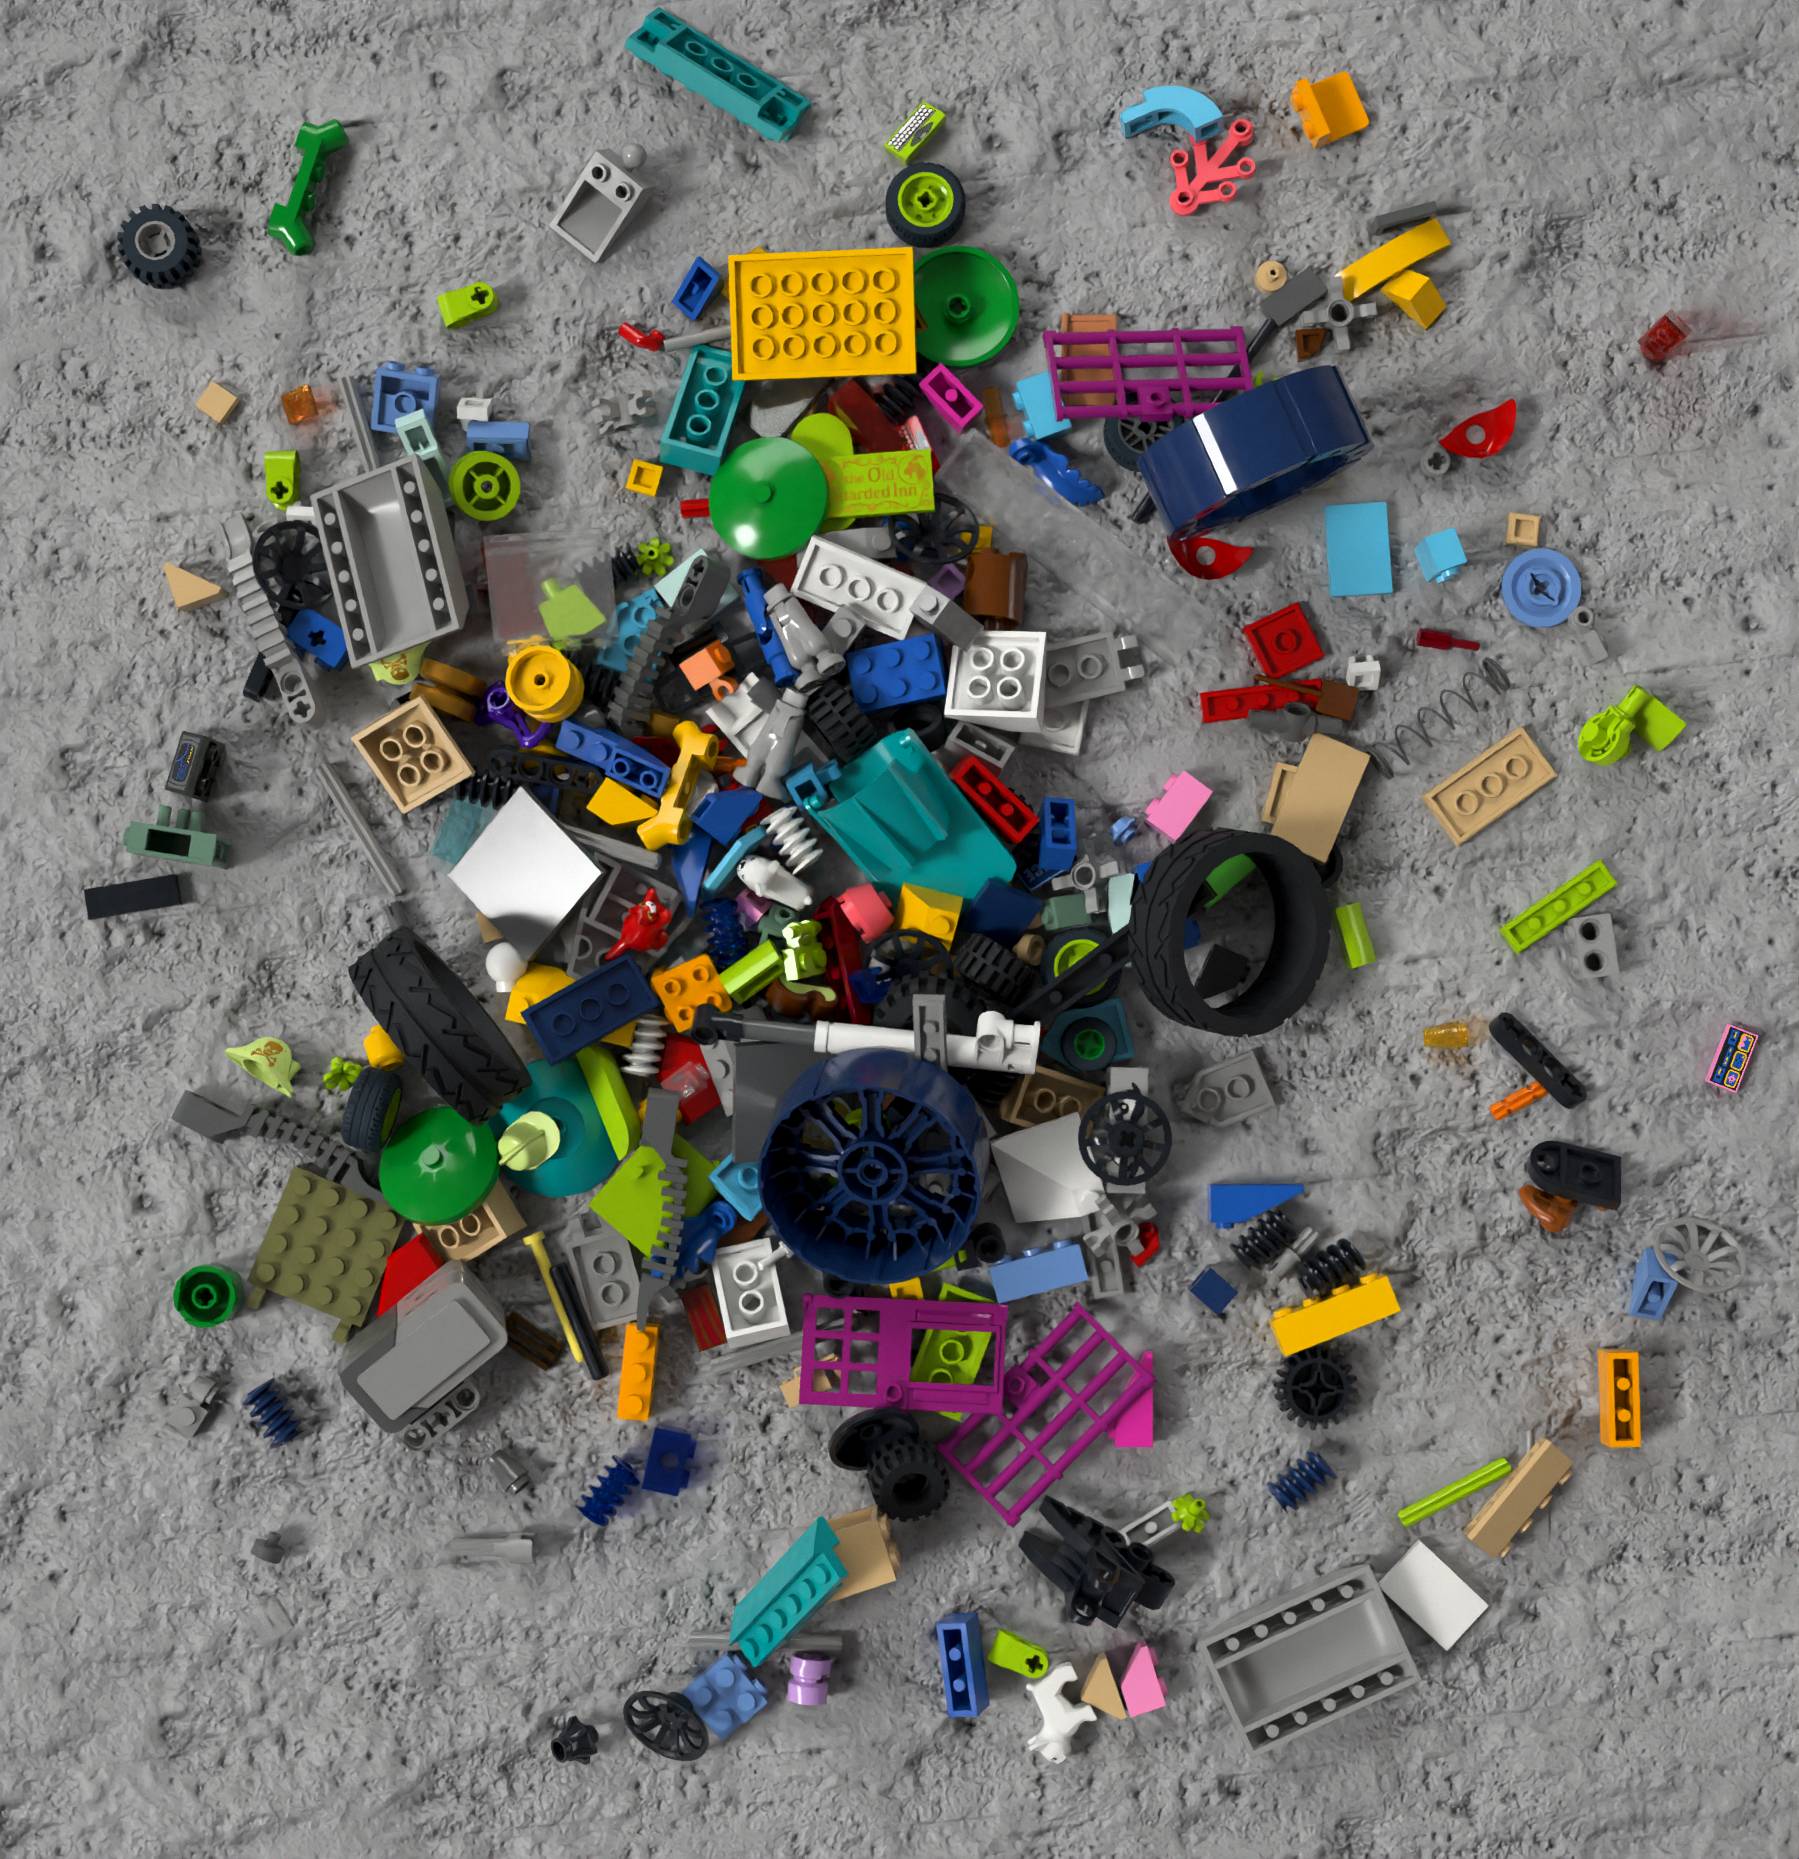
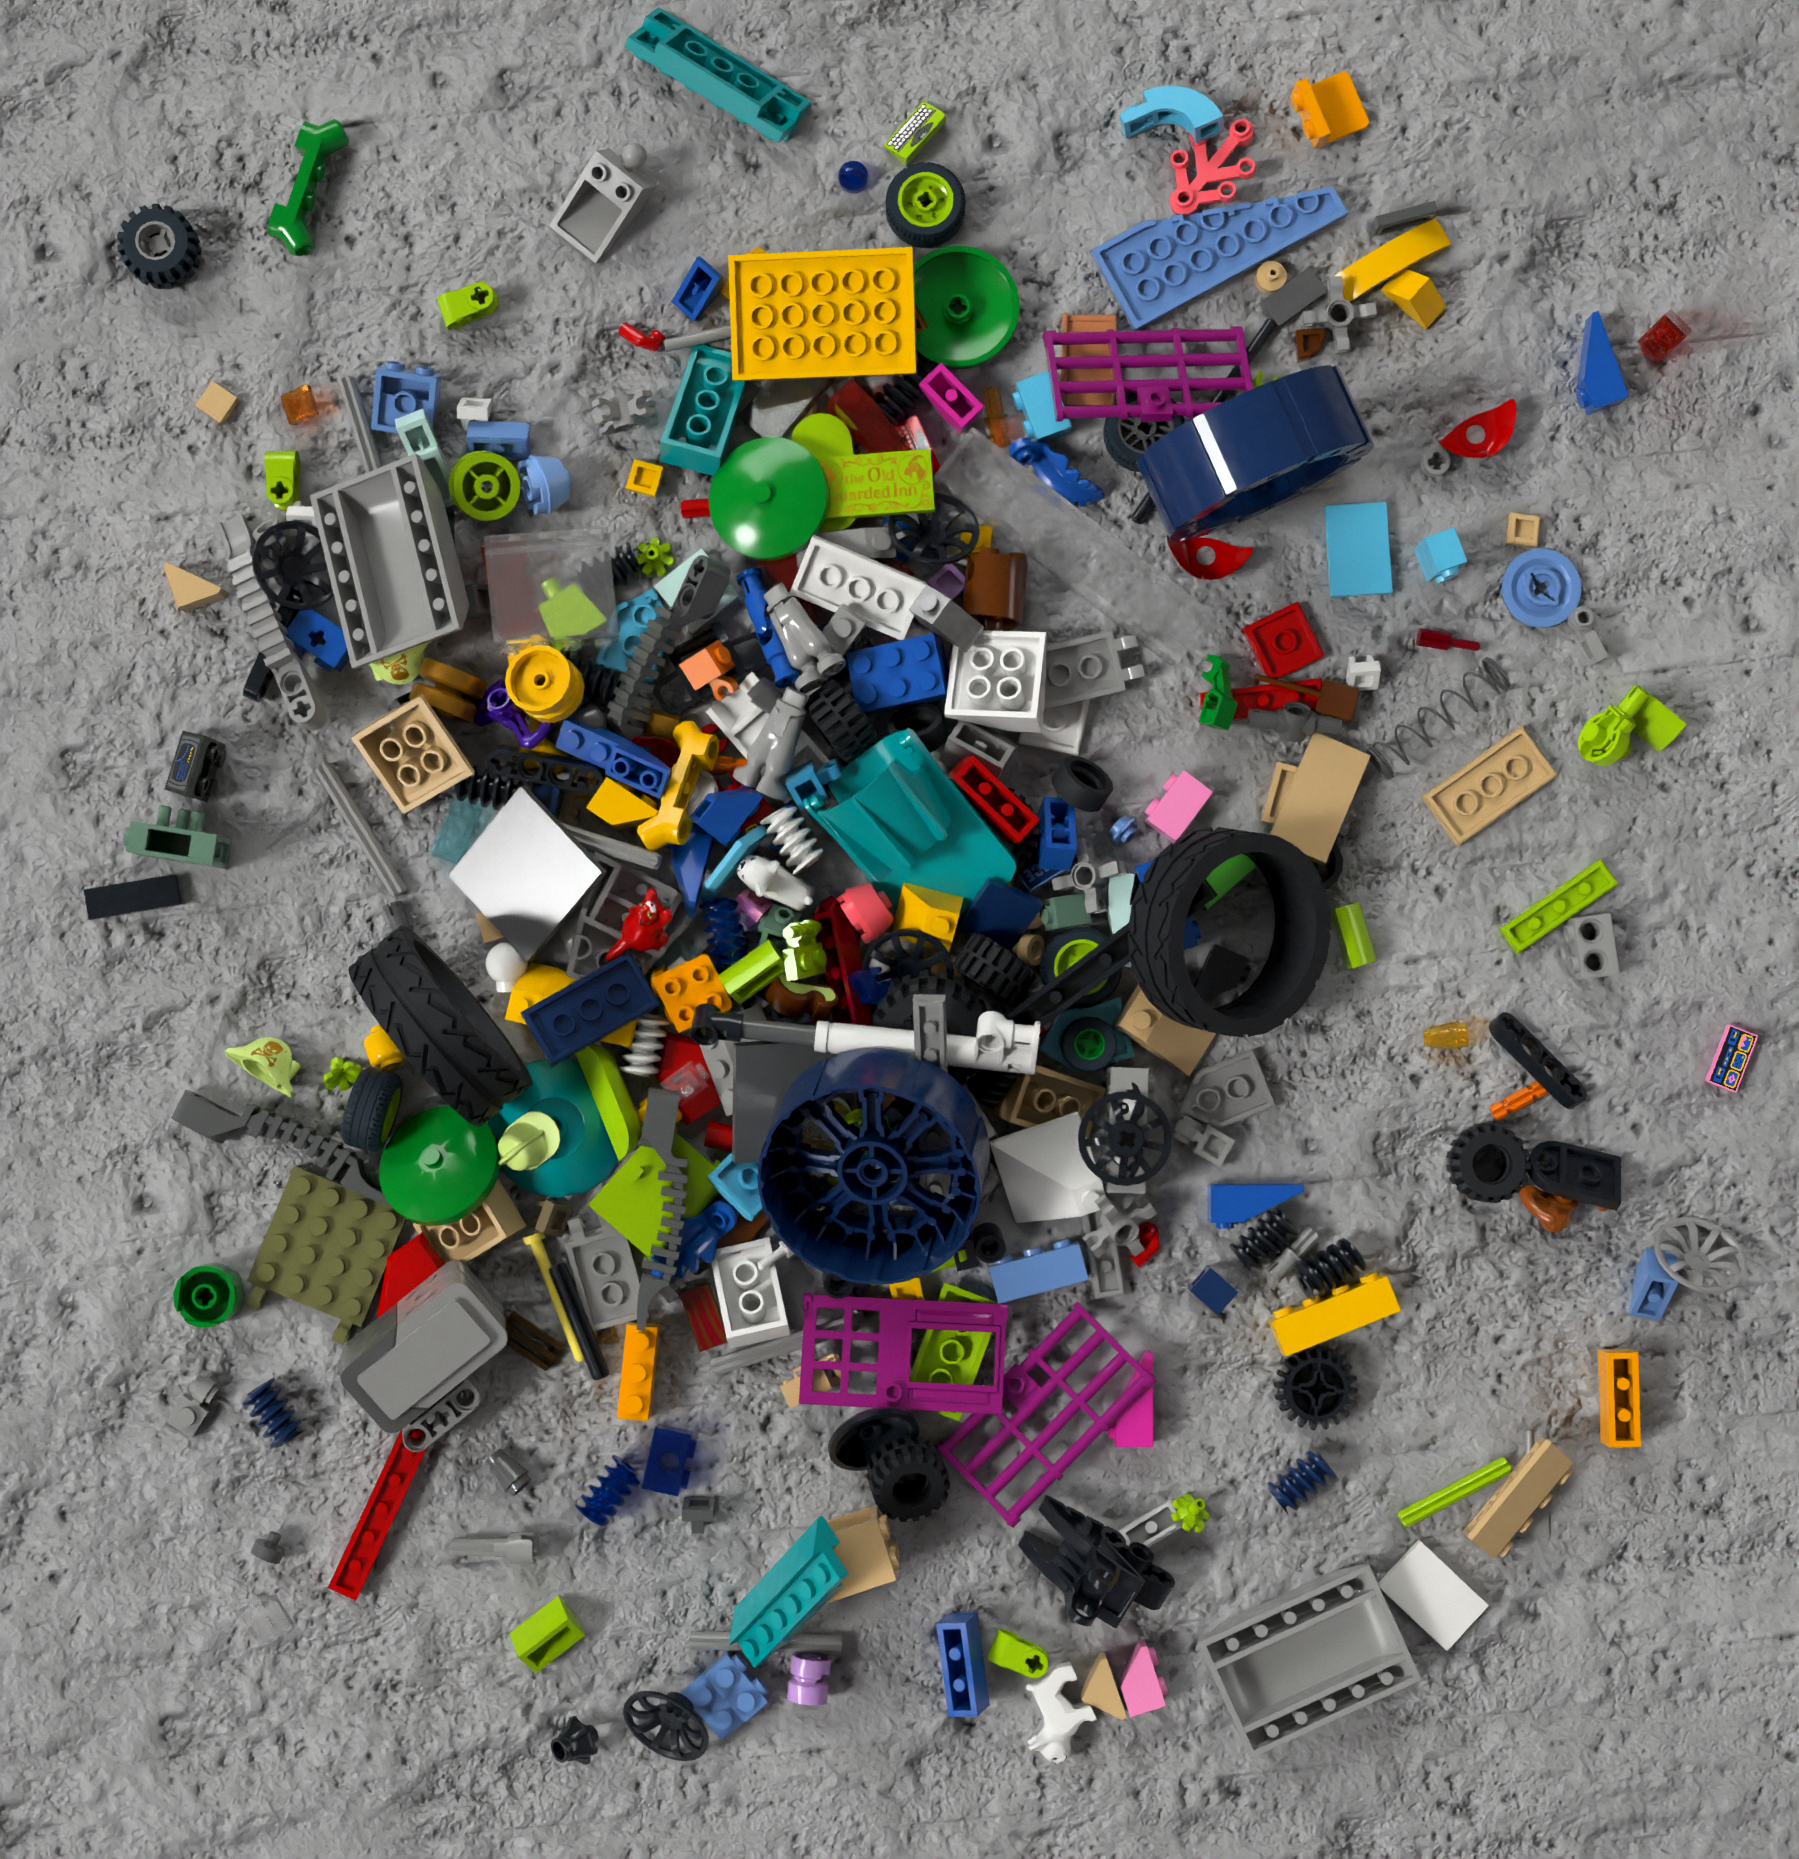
none -> red plate [328,1426,433,1601]
none -> lime brick [509,1596,585,1673]
none -> light blue cone [517,455,571,515]
none -> dark tan tile [531,1200,573,1237]
none -> dark grey tile [682,1497,715,1534]
none -> red piece [704,1121,732,1152]
none -> clear blue tile [838,161,868,194]
none -> black tyre [1052,756,1113,812]
none -> medium blue wing [1090,187,1348,331]
none -> tan slope [1112,984,1216,1077]
none -> light grey plate [1173,1115,1235,1167]
none -> green piece [1198,654,1238,731]
none -> black tyre [1446,1124,1531,1203]
none -> blue slope [1576,311,1629,415]

